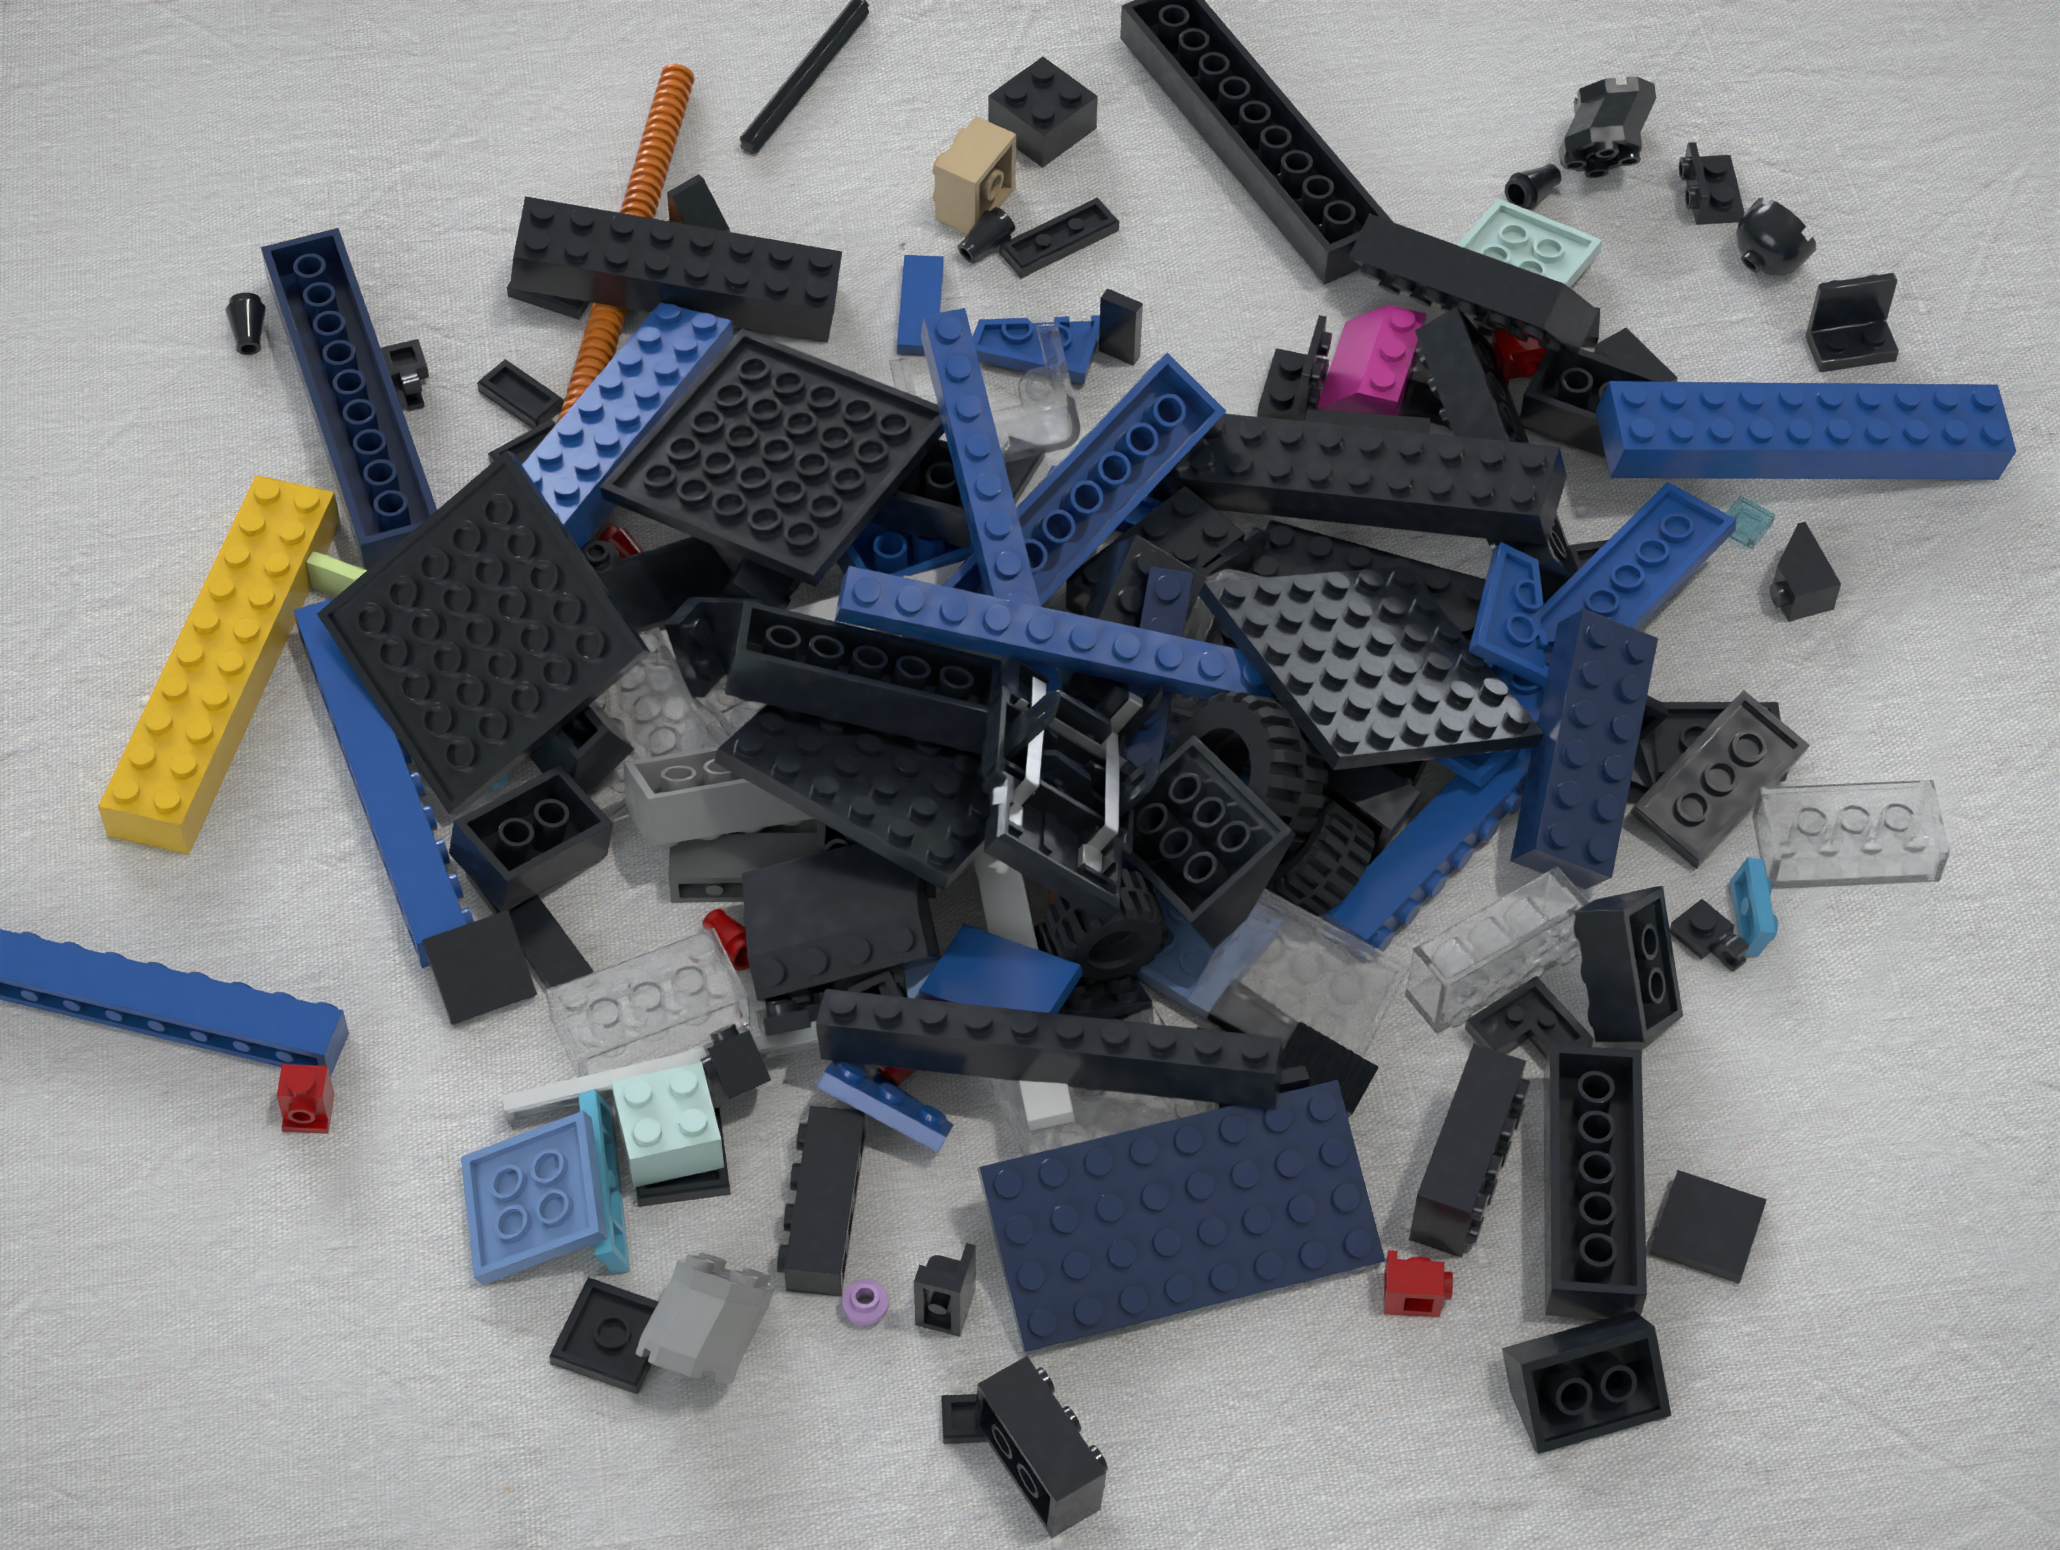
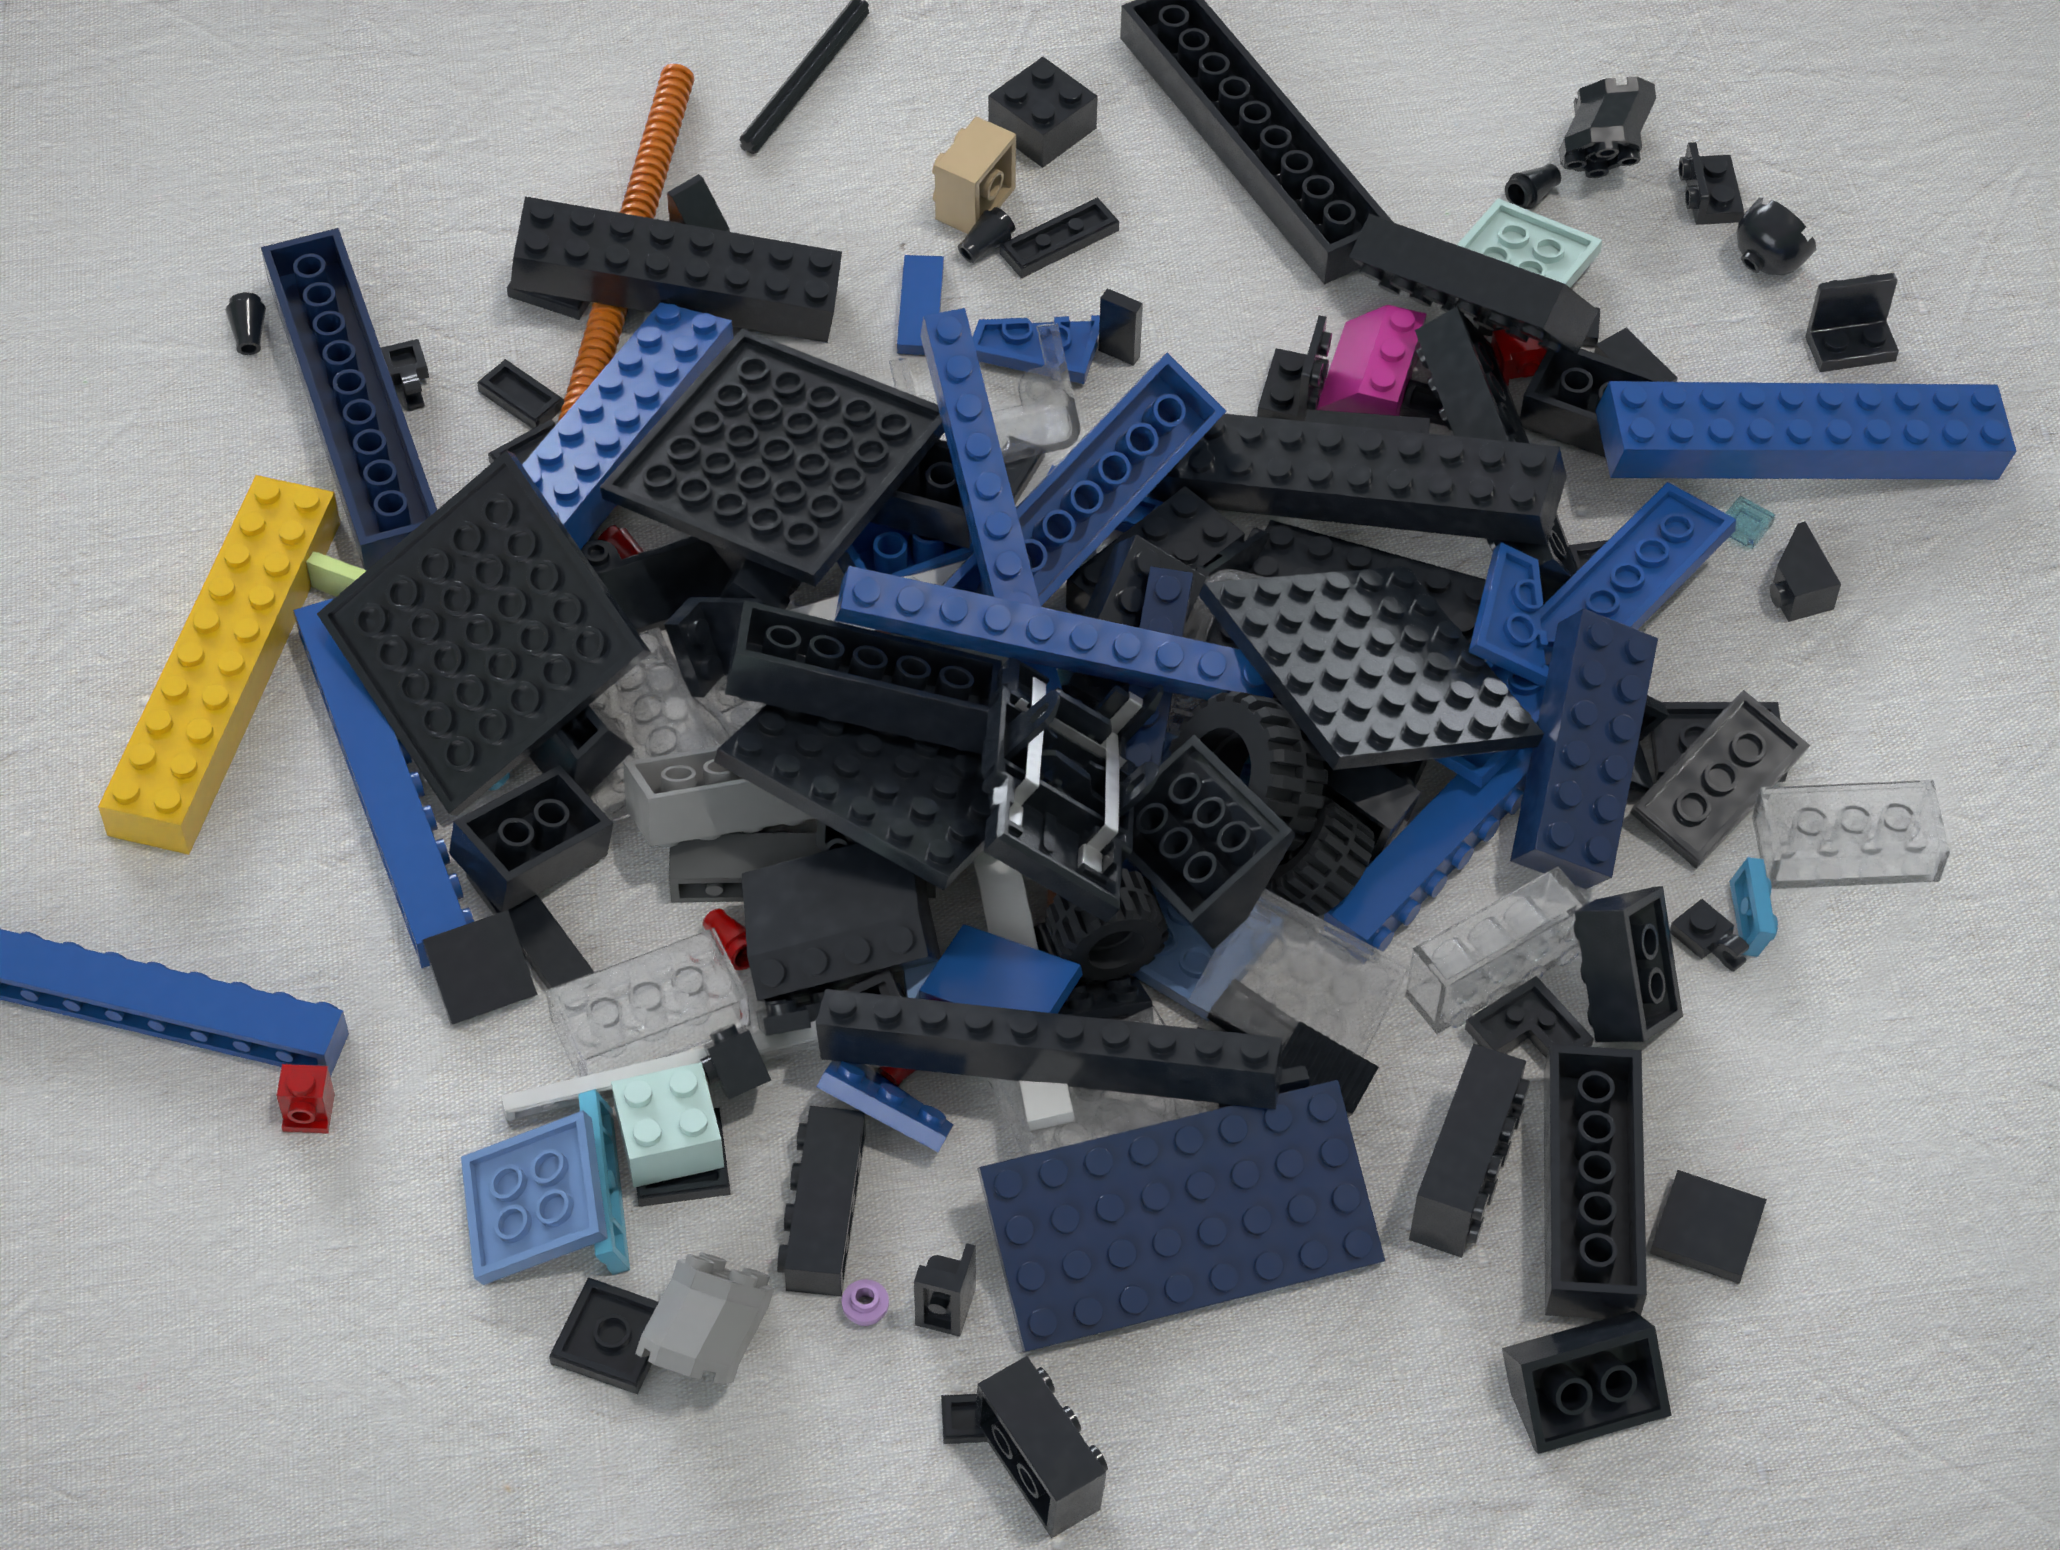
red brick [1384,1250,1453,1317] -> none

